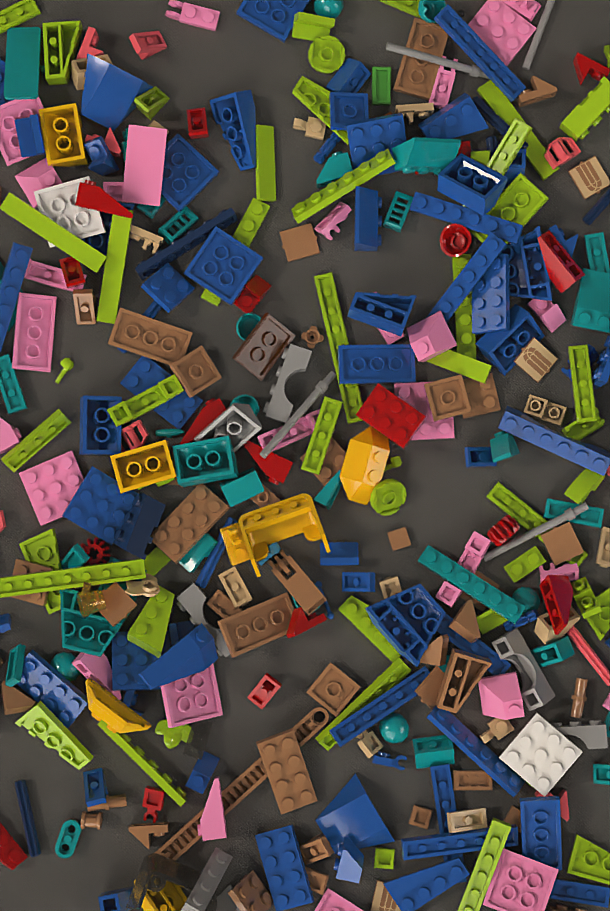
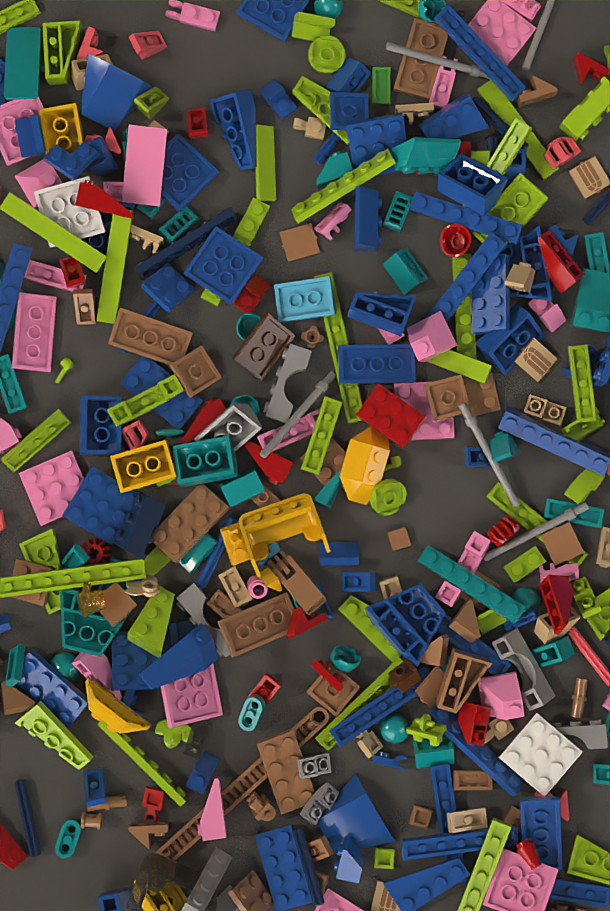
none -> blue plate [44,141,99,181]
none -> teal plate [238,695,265,731]
none -> medium nougat hips [245,790,276,821]
none -> bright pink brick [246,575,268,599]
none -> yellow slope [258,567,282,592]
none -> blue slope [259,79,297,120]
none -> medium azure plate [274,276,336,323]
none -> dark blue axle [292,828,325,906]
none -> light grey slope [297,753,331,779]
none -> light grey slope [300,783,339,825]
none -> red plate [310,658,344,692]
none -> teal hair [330,645,362,672]
none -> teal panel [383,247,428,295]
none -> reddish brown brick [388,657,421,694]
none -> lime hips [406,714,447,747]
none -> red slope [458,702,491,746]
none -> light grey bar [459,402,521,507]
none -> tan slope [505,262,536,293]
none -> red cone [516,838,542,870]

